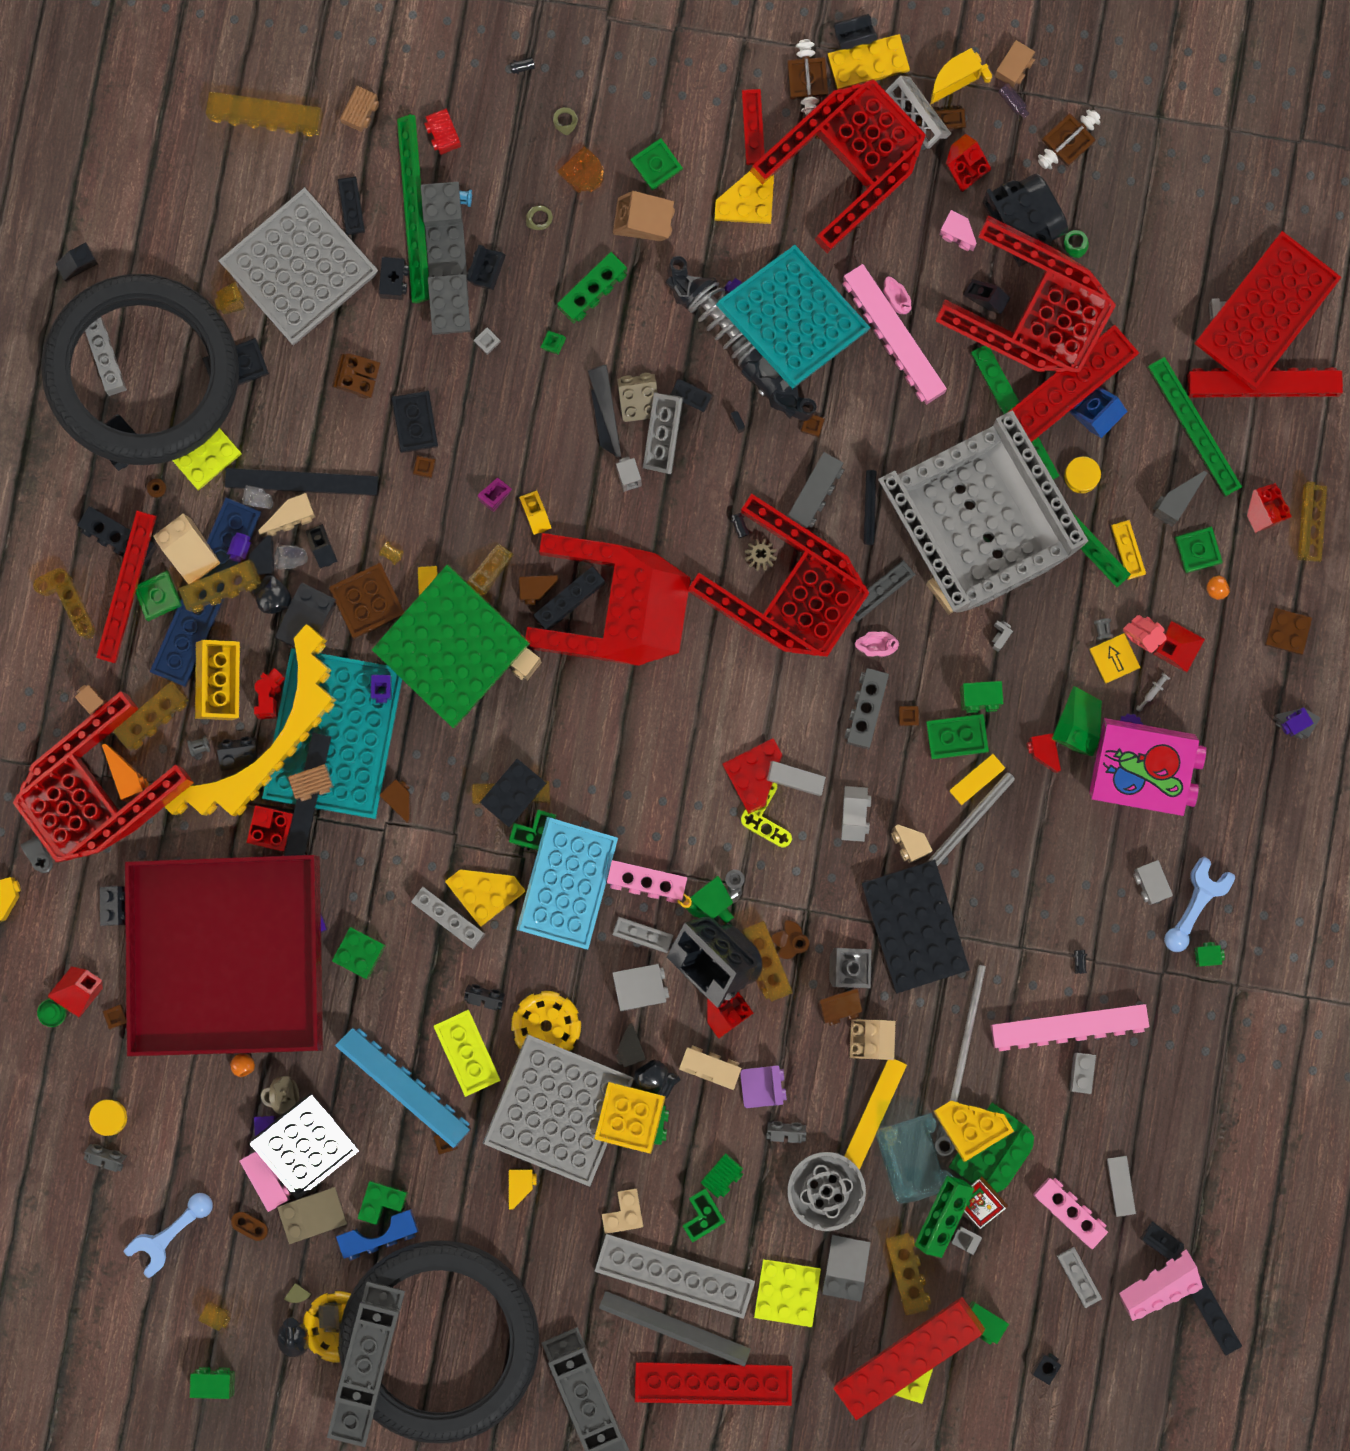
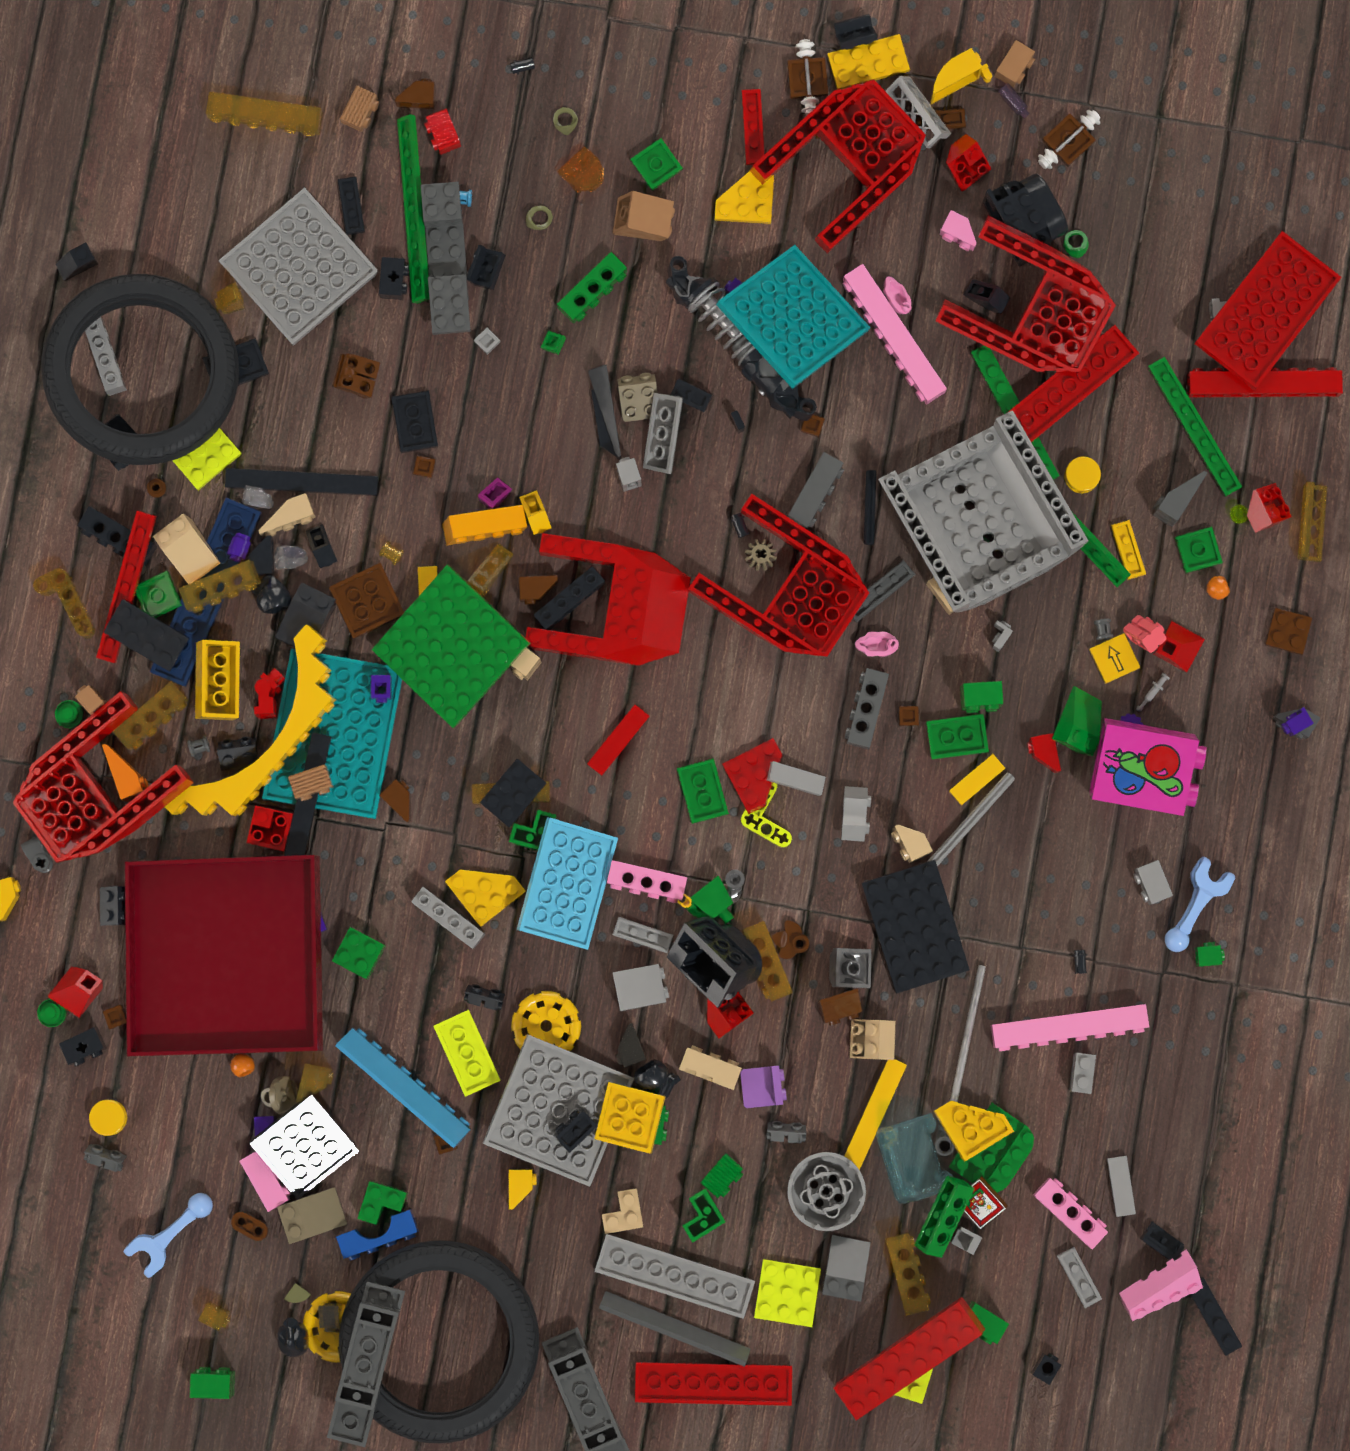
blue slope [1069,387,1128,438] -> none
none -> green plate [55,700,84,729]
none -> black brick [59,1027,107,1067]
none -> black plate [104,599,190,672]
none -> clear yellow slope [296,1063,334,1102]
none -> reddish brown slope [395,79,436,109]
none -> light orange wedge [442,505,527,546]
none -> black bracket [553,1109,598,1153]
none -> red tile [587,705,650,776]
none -> green tile [677,758,729,824]
none -> clear neon green plate [1230,505,1248,524]

